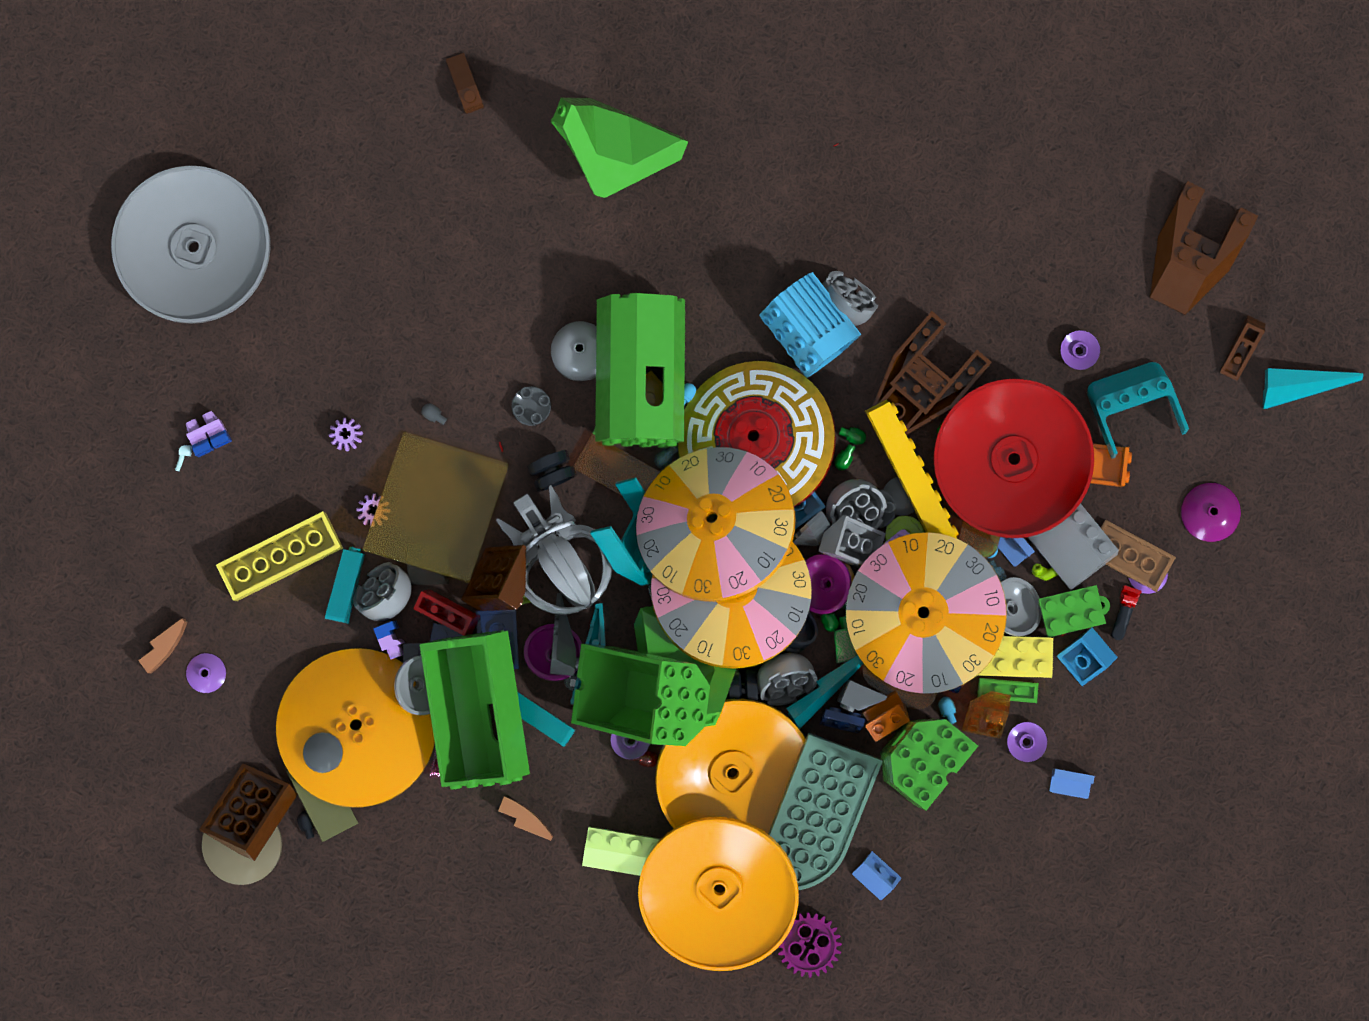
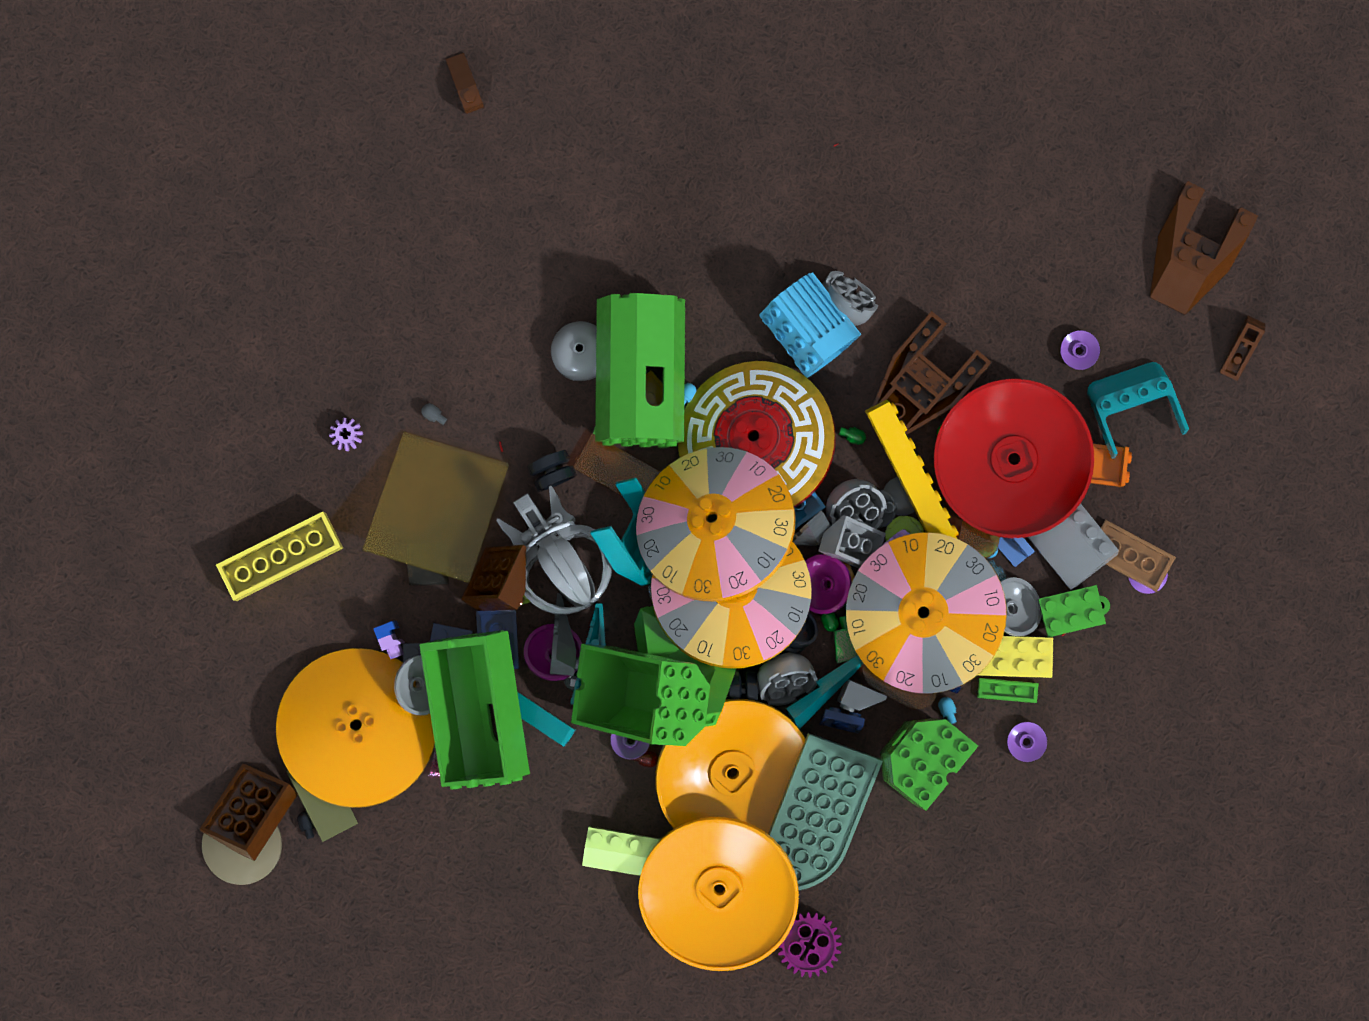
light grey dish [111,166,270,323] -> none
nougat slope [138,618,187,673] -> none
light aqua hand [175,445,192,471] -> none
hips [186,411,232,457] -> none
medium lavender dish [186,653,226,693] -> none
dark grey dish [303,732,343,773] -> none
teal slope [325,547,365,624] -> none
light grey cylinder [353,562,411,621] -> none
lavender gear [356,494,390,528] -> none
red brick [413,589,480,636] -> none
nougat slope [498,796,553,841] -> none
dark grey dish [512,386,551,426] -> none
bright green panel [551,98,688,198] -> none
clear light blue cylinder [654,446,678,469] -> none
green cylinder [834,444,855,471] -> none
medium blue panel [852,851,901,900] -> none
orange panel [862,690,910,742] -> none
clear orange slope [962,691,1011,739] -> none
lime arm [1032,563,1058,581] -> none
medium blue panel [1049,768,1095,799] -> none
dark azure slope [1057,627,1118,686] -> none
piece [1111,585,1142,640] -> none
magenta dish [1181,483,1241,542] -> none
teal wedge [1263,368,1363,409] -> none

